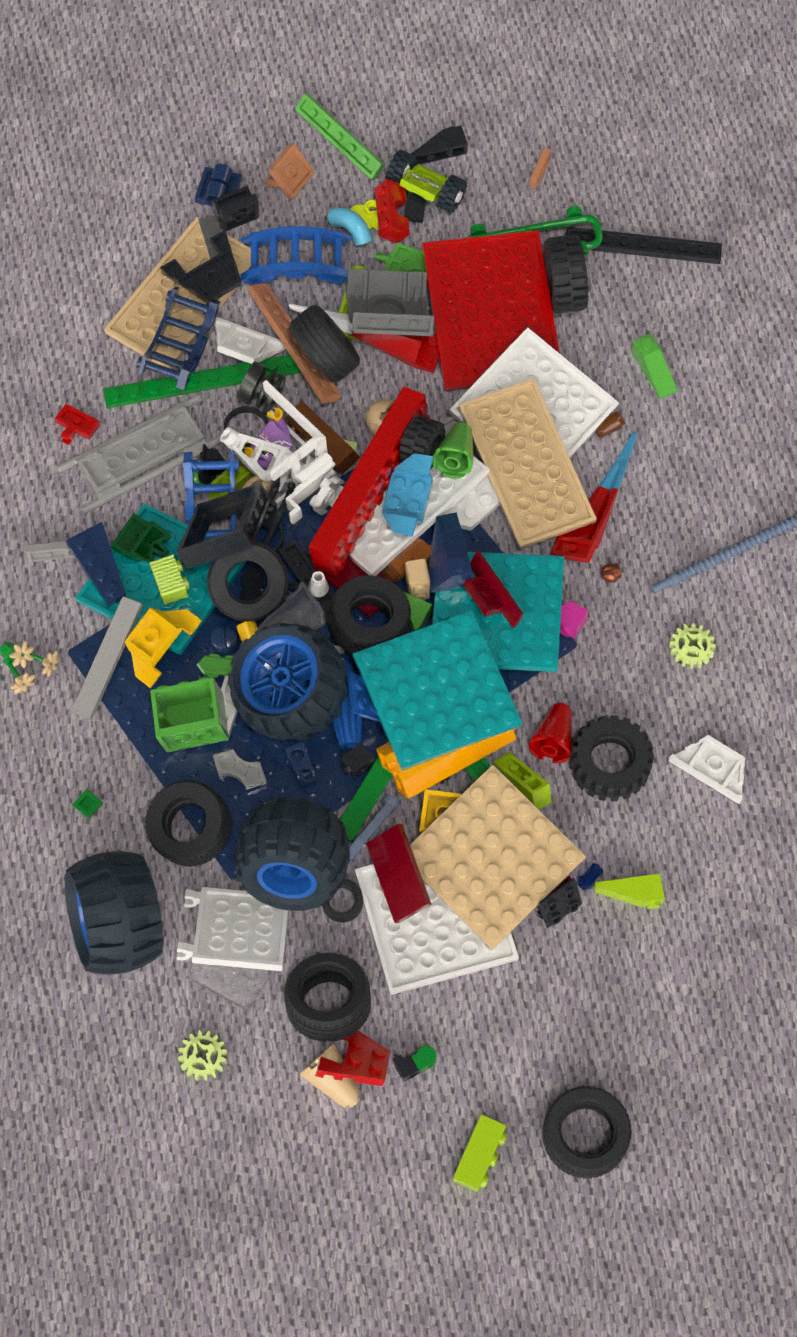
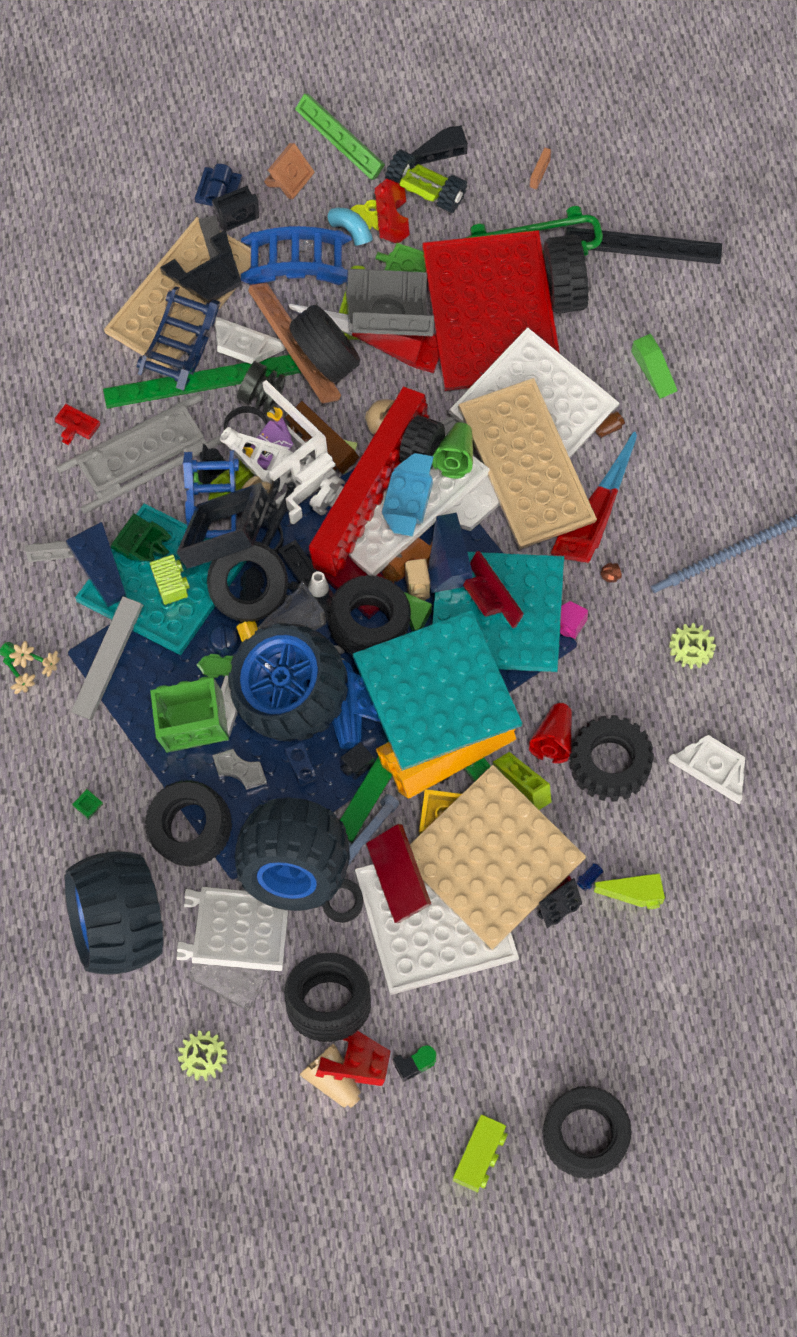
yellow piece [124,608,202,688] -> none
black slope [404,191,426,223] -> none

